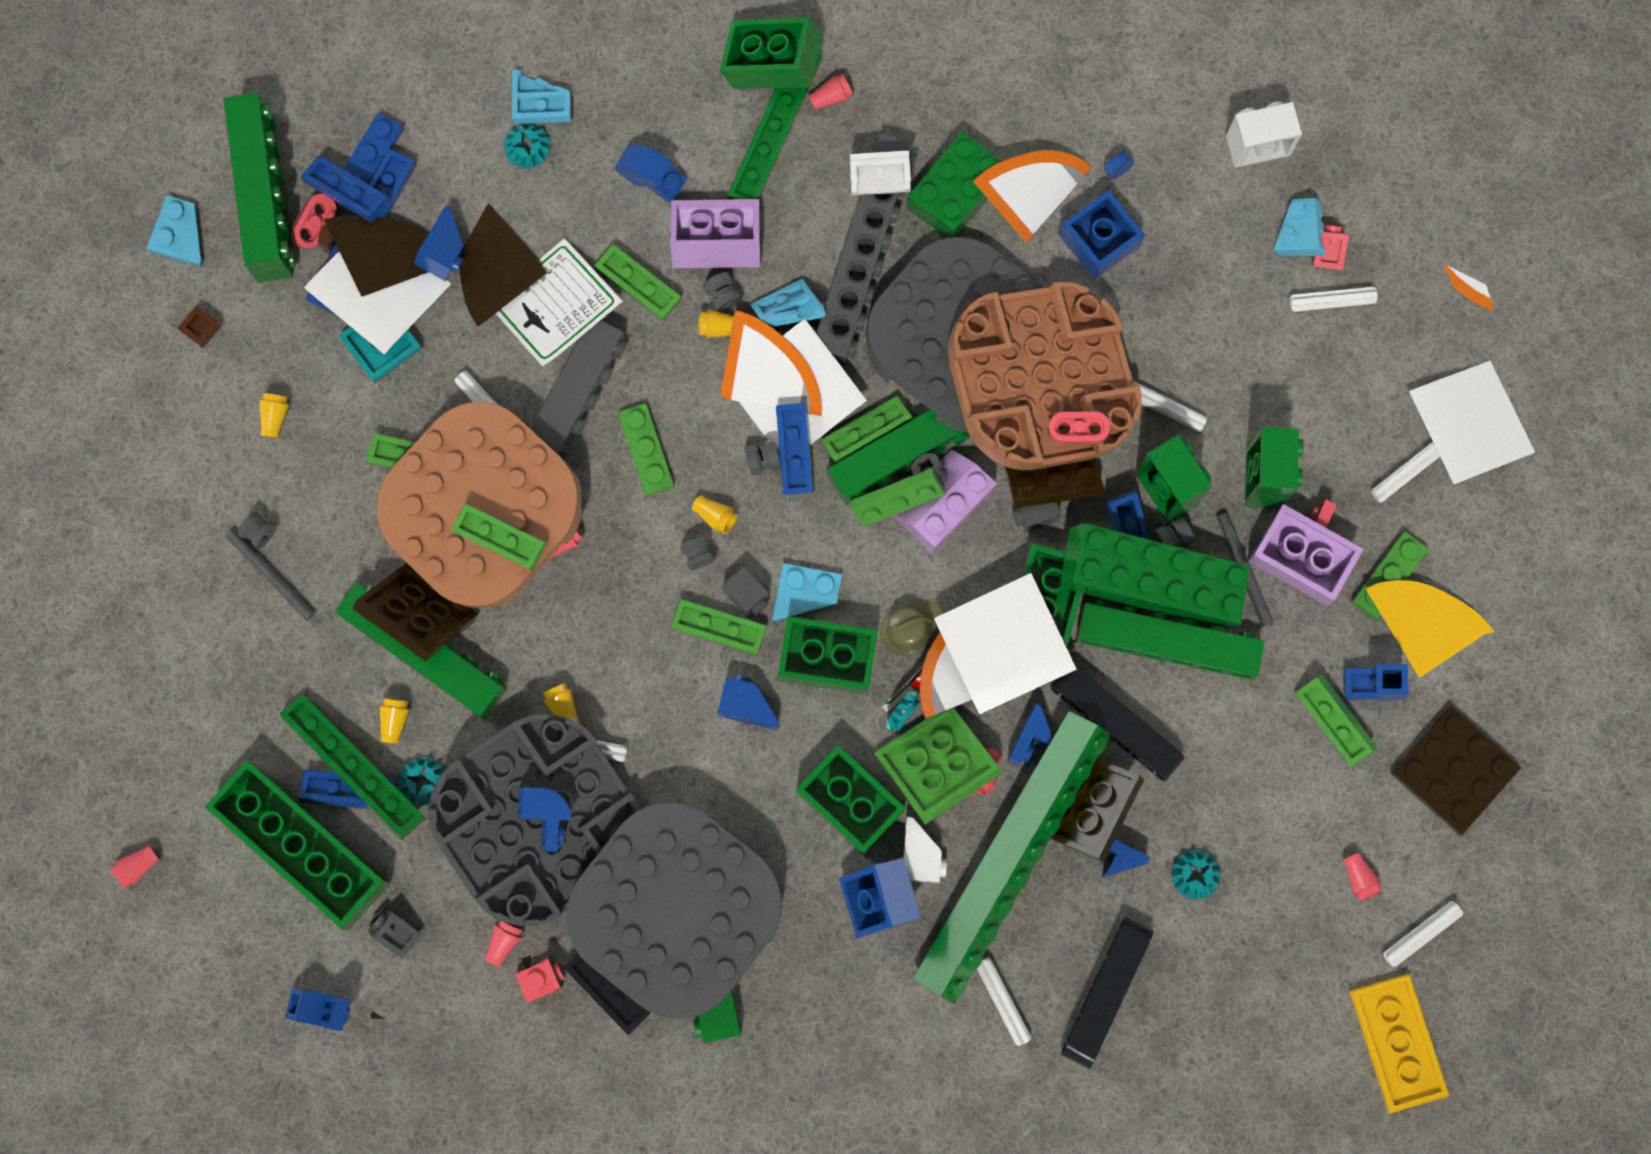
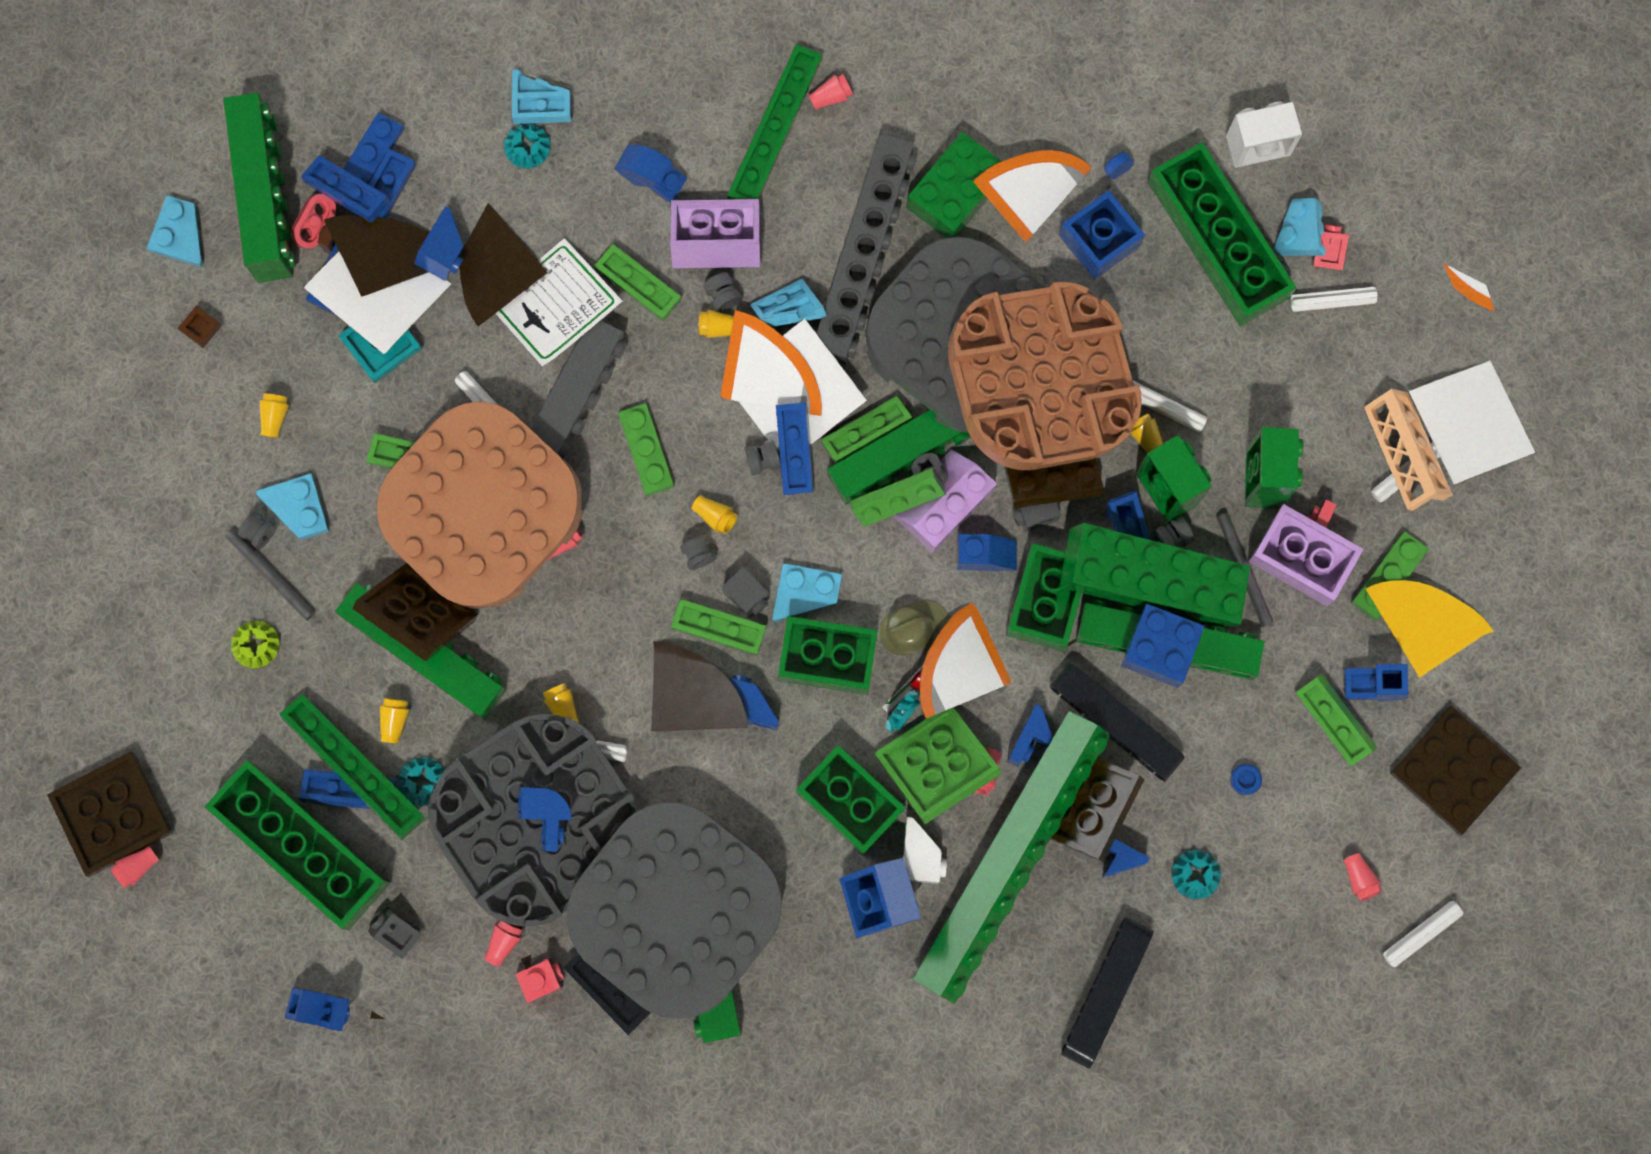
bright green plate [451,503,547,571] -> none
green brick [719,17,823,89] -> none
white hinge [849,151,911,195] -> none
white sticker [934,573,1076,714] -> none
white axle [977,958,1031,1046] -> none
coral plate [1049,412,1110,444] -> none
yellow tile [1348,974,1450,1114] -> none
none -> dark brown plate [47,751,173,877]
none -> lime gear [230,620,280,669]
none -> medium azure wing [256,474,329,540]
none -> dark brown sticker [651,642,748,731]
none -> blue slope [957,534,1017,571]
none -> blue brick [1121,604,1204,688]
none -> yellow cone [1130,413,1163,453]
none -> green brick [1148,142,1297,327]
none -> blue tile [1230,764,1262,795]
none -> light nougat fence [1364,389,1453,511]

